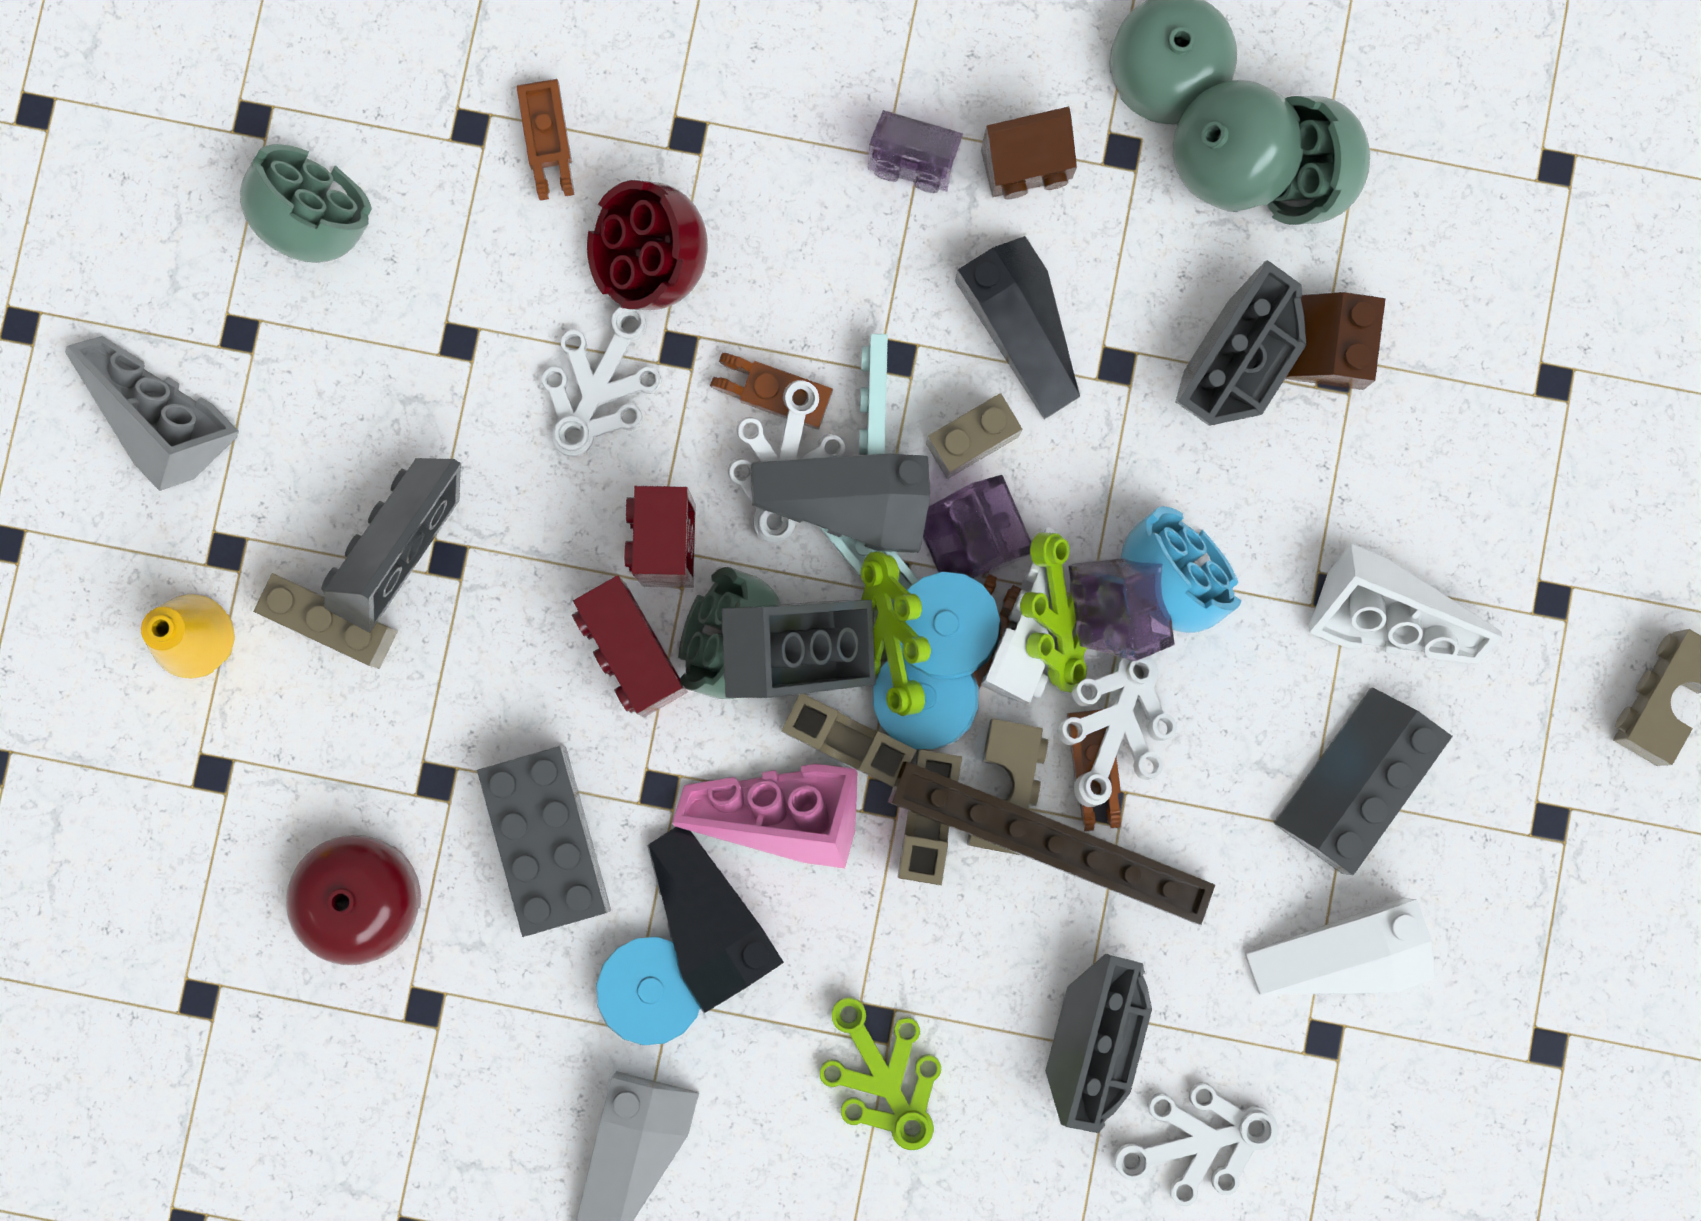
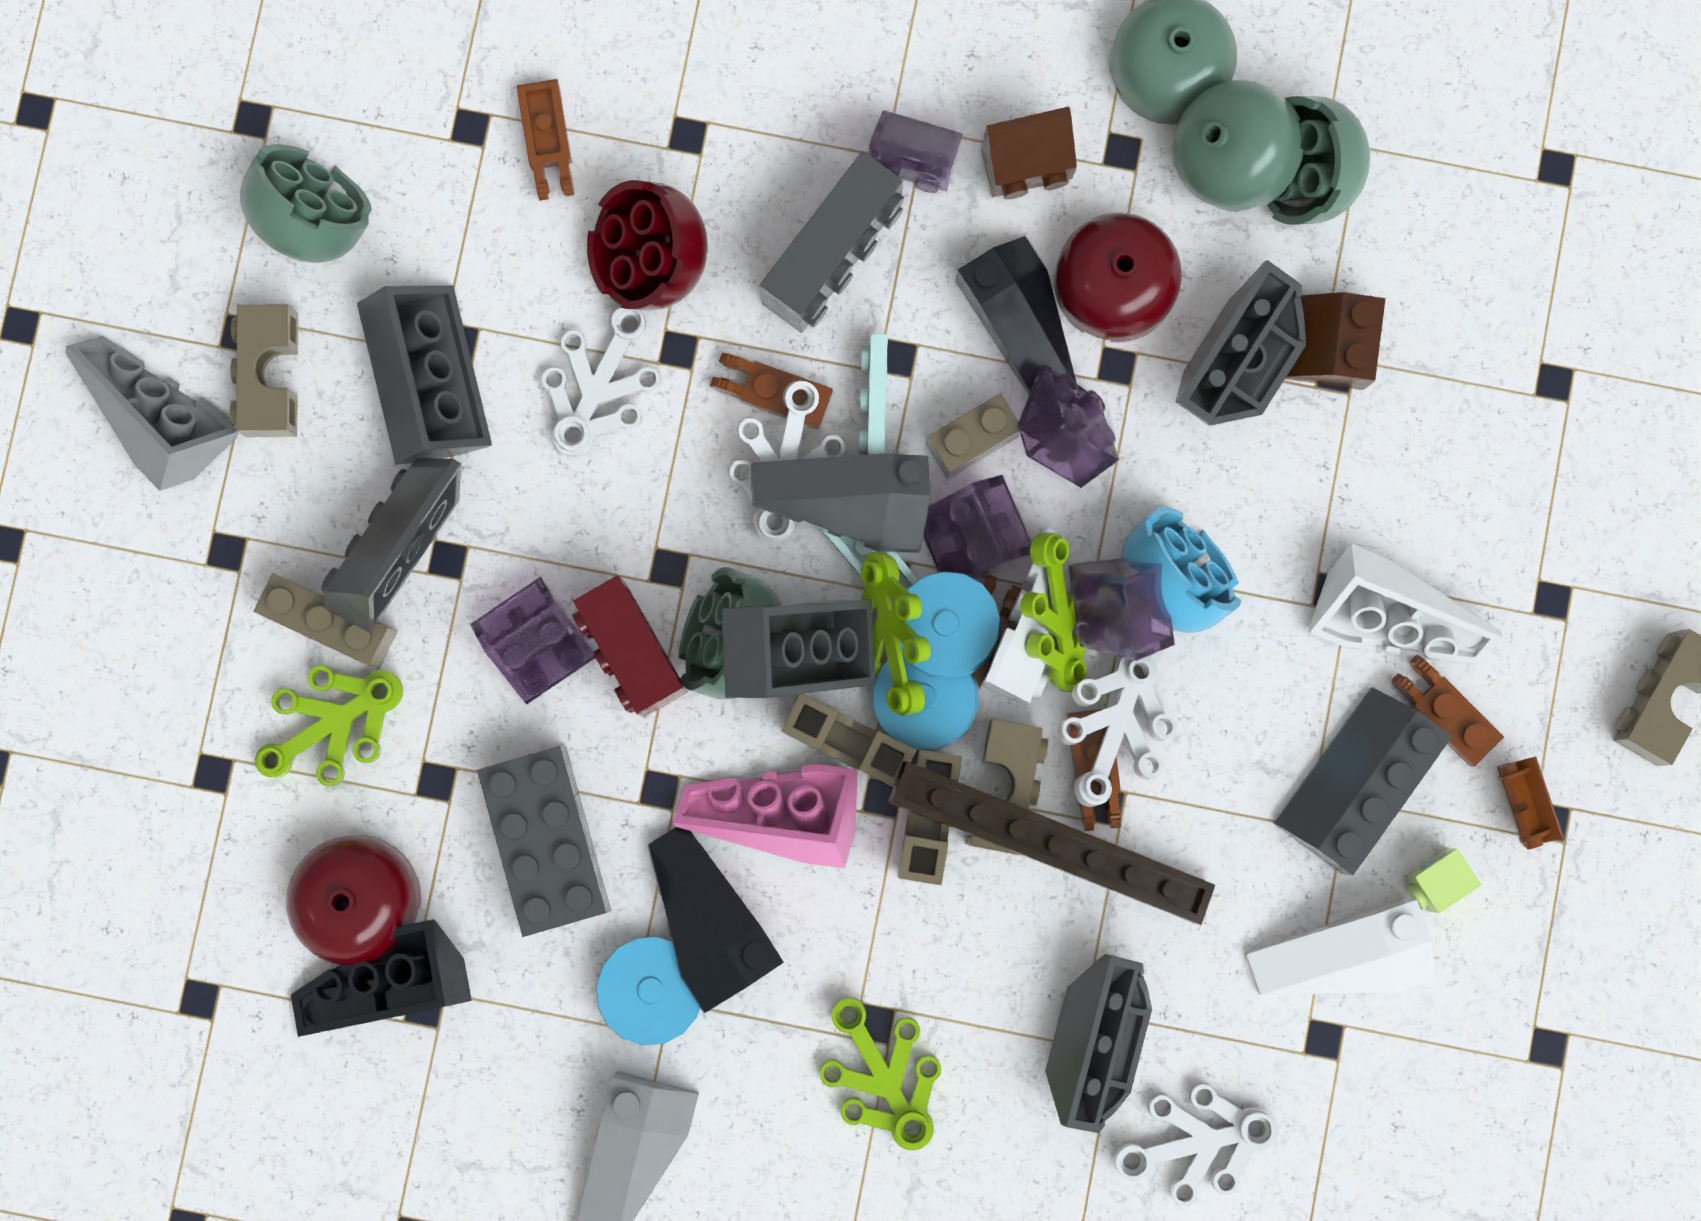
yellow cone [141,594,235,679] -> none
dark red brick [624,486,696,588] -> none
none -> dark tan arch [230,304,298,437]
none -> lime plant [255,665,403,786]
none -> black wedge [291,919,472,1037]
none -> dark grey slope [357,286,492,465]
none -> clear purple slope [470,576,595,705]
none -> dark grey brick [759,150,904,333]
none -> clear purple slope [1017,365,1119,488]
none -> dark red cylinder [1054,213,1182,342]
none -> dark orange hinge [1391,655,1504,767]
none -> yellowish green brick [1404,848,1482,913]
none -> dark orange hinge [1497,756,1564,850]

